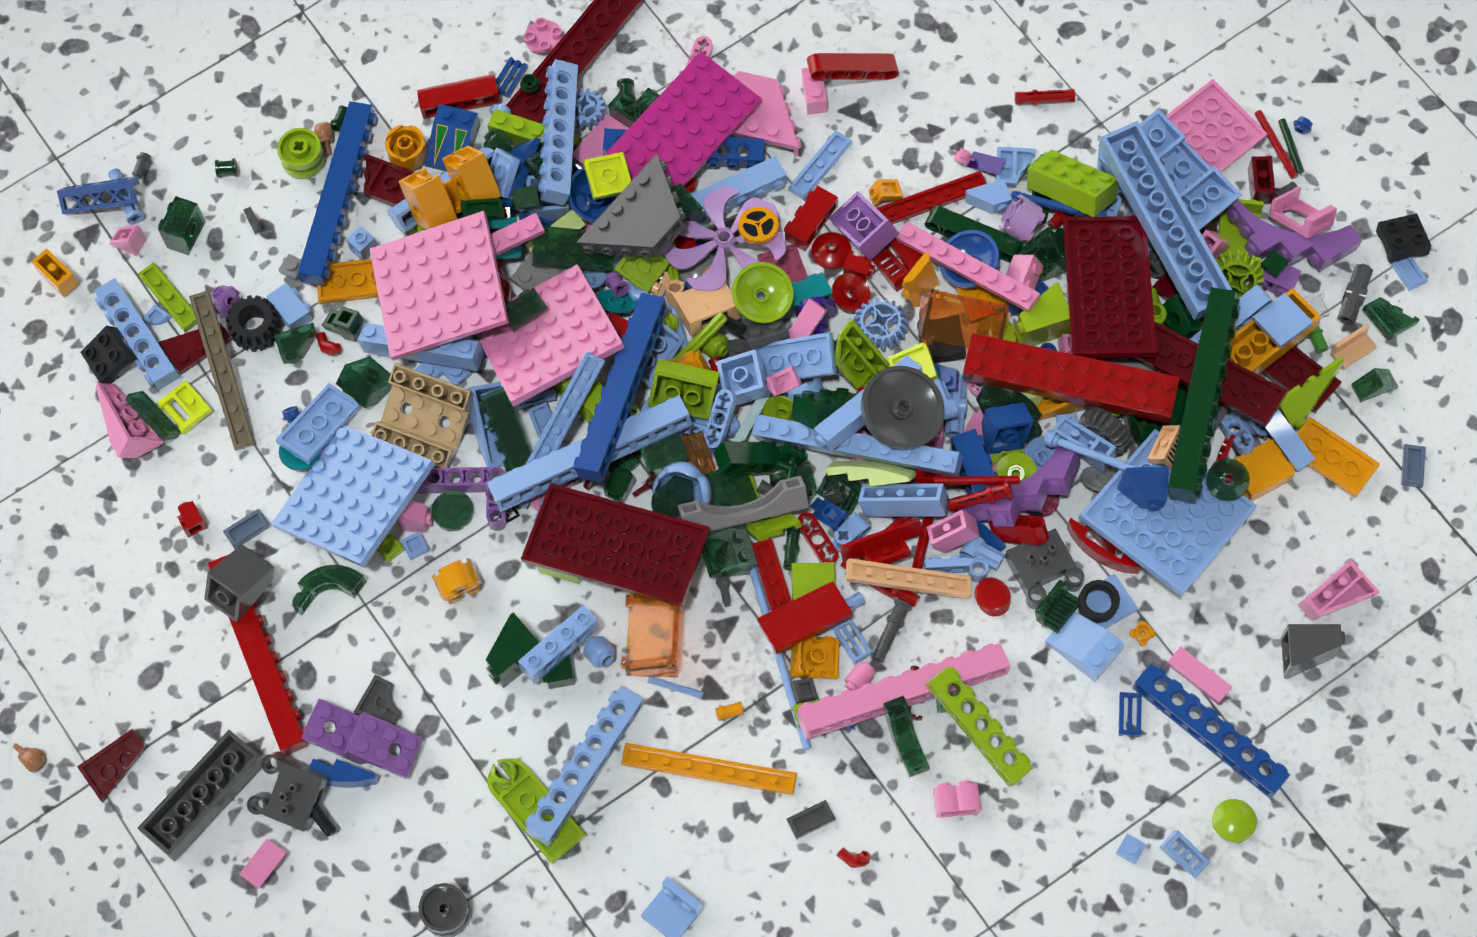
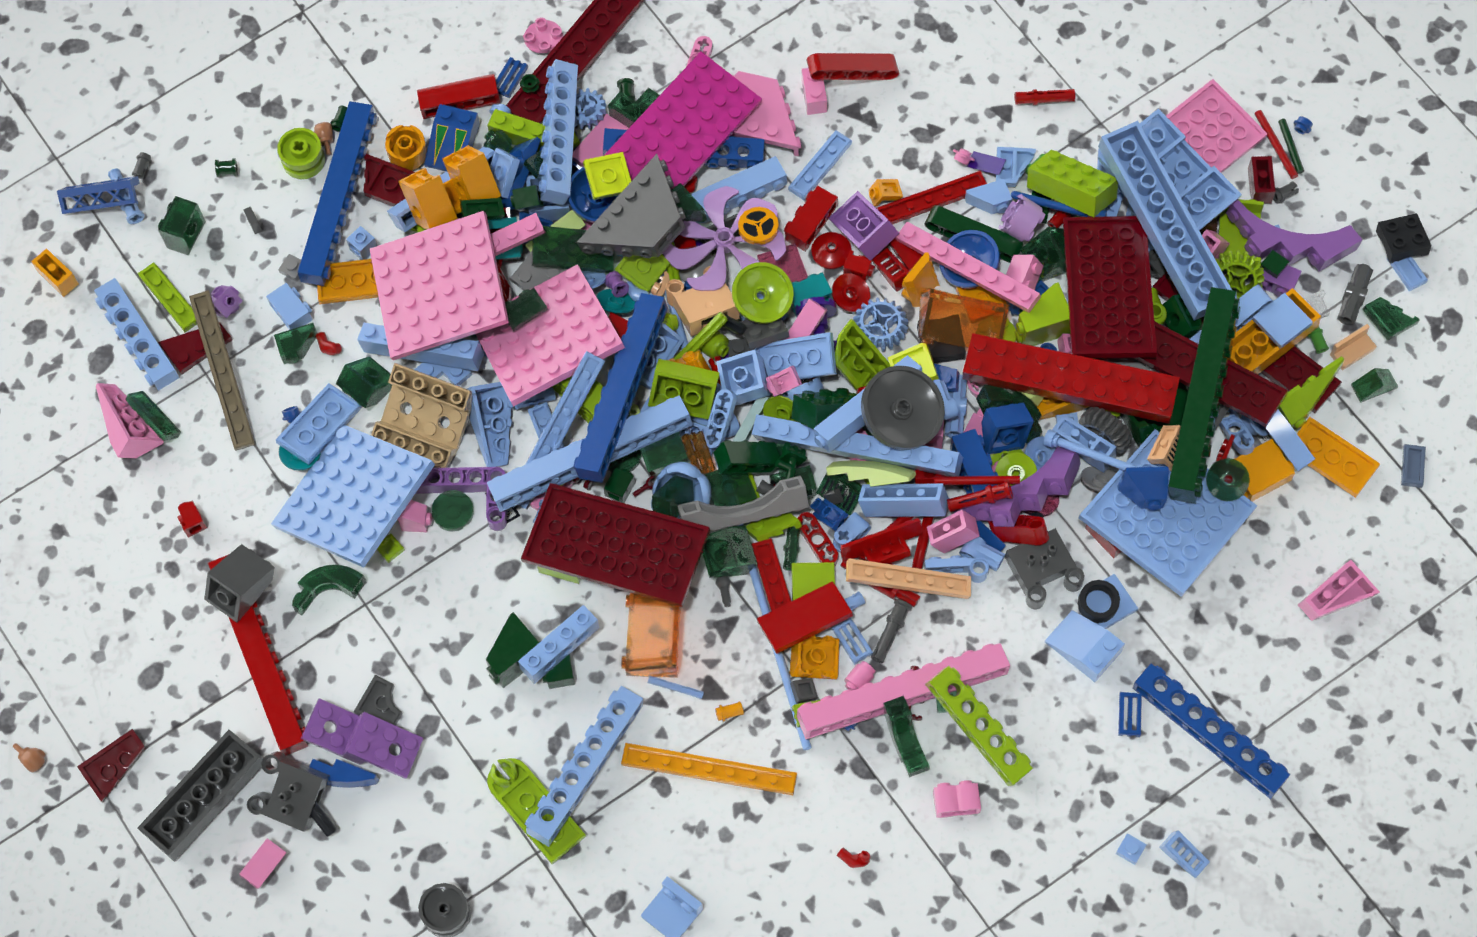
black brick [80,325,136,384] -> none
bright pink slope [109,225,146,256] -> none
light blue tile [142,304,172,326] -> none
neon yellow plate [157,380,212,434] -> none
sand blue tile [223,508,271,549] -> none
black tyre [226,295,281,352] -> none
dark green brick [322,306,364,340] -> none
light blue tile [401,531,429,560] -> none
light orange brick [432,558,482,604] -> none
clear green brick [478,387,531,472] -> none
light blue head [583,636,615,668] -> none
dark grey tile [786,800,836,840] -> none
red piece [974,577,1011,617] -> none
clear green panel [1035,579,1078,634] -> none
red slope [1067,518,1142,574] -> none
light orange plate [1130,621,1156,646] -> none
bright pink tile [1167,646,1232,704] -> none
lime dish [1212,799,1257,843] -> none
bright pink panel [1269,187,1337,239] -> none
dark grey slope [1281,624,1345,679] -> none

